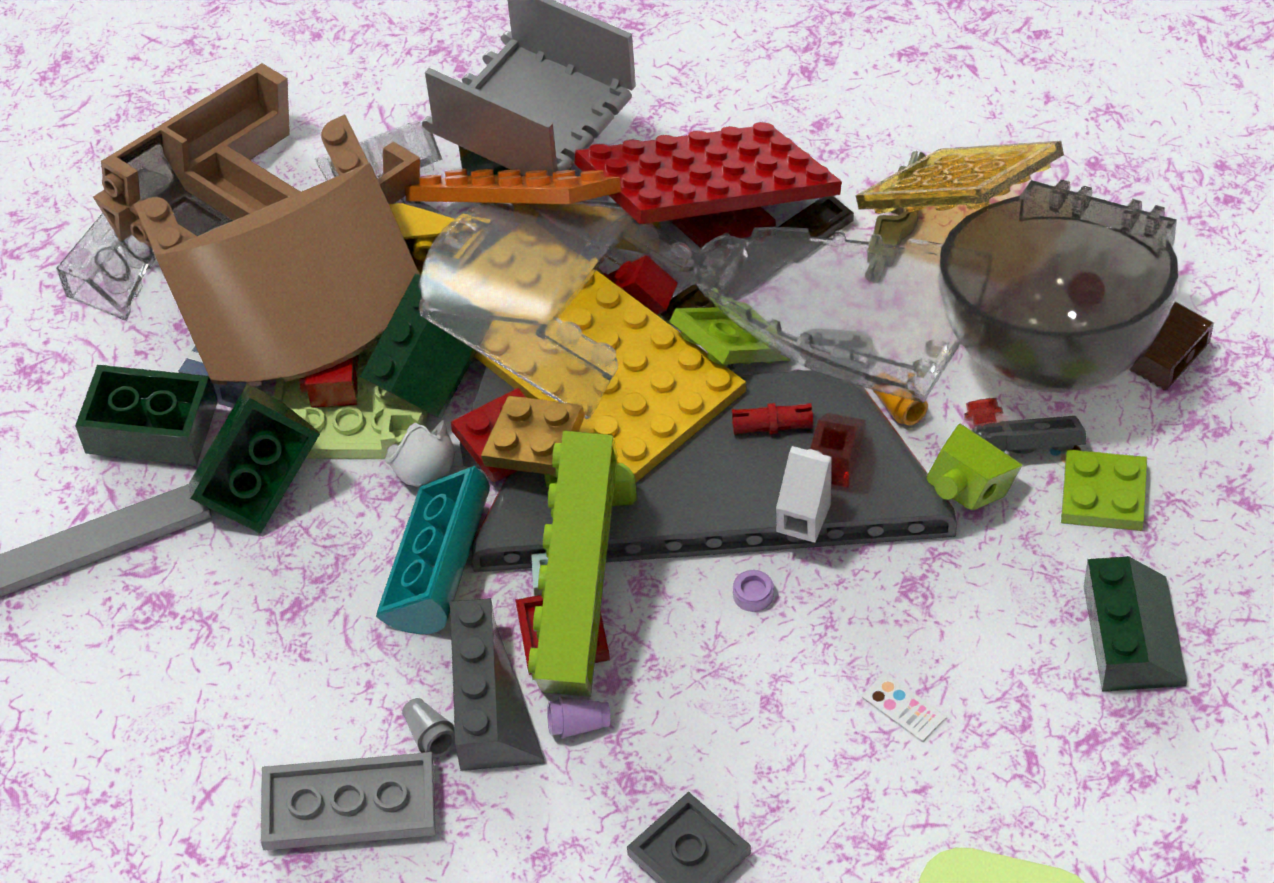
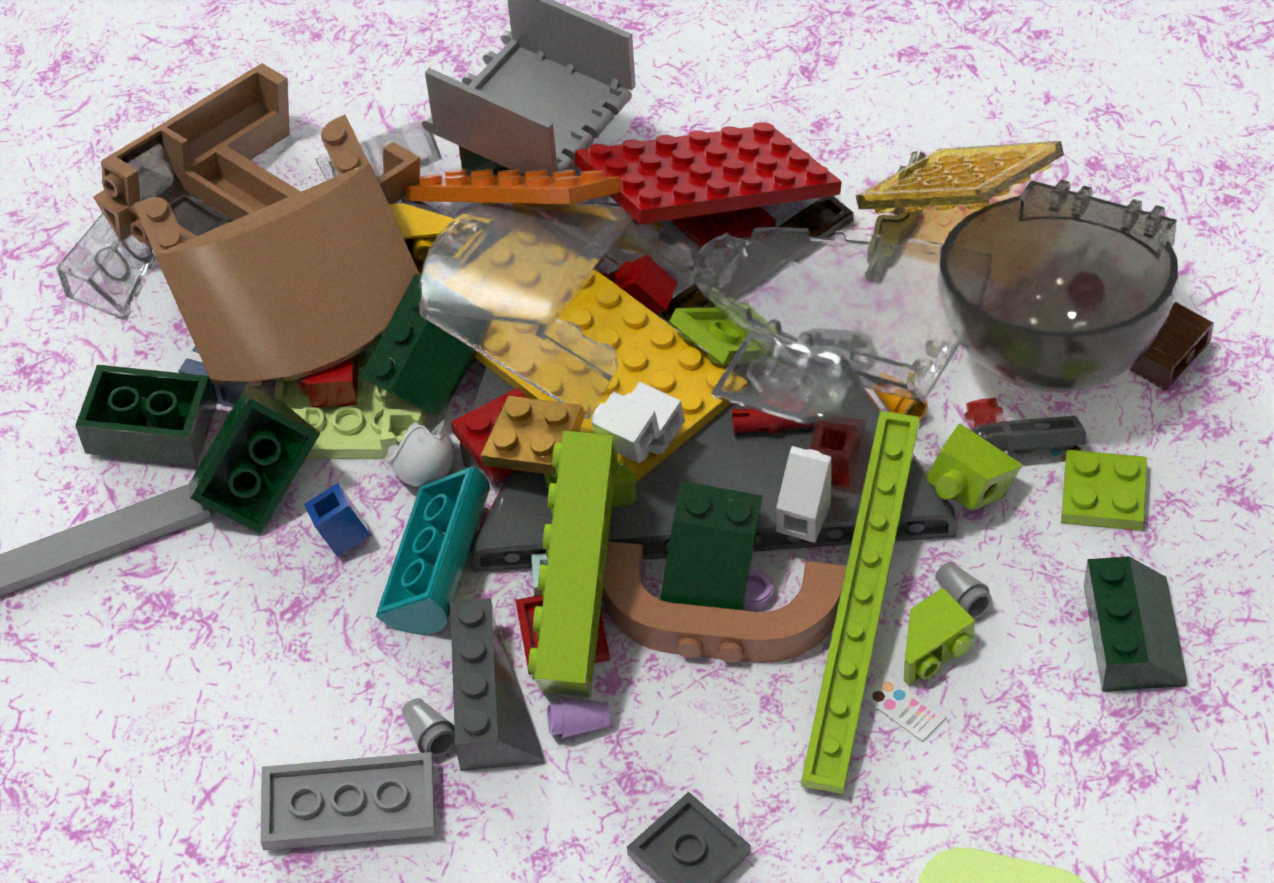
none -> blue brick [304,483,371,557]
none -> white brick [592,381,685,463]
none -> nougat arch [602,541,847,663]
none -> dark green slope [660,481,762,610]
none -> clear slope [711,330,862,424]
none -> lime plate [801,410,920,795]
none -> lime slope [903,588,975,686]
none -> light grey cone [935,562,992,619]

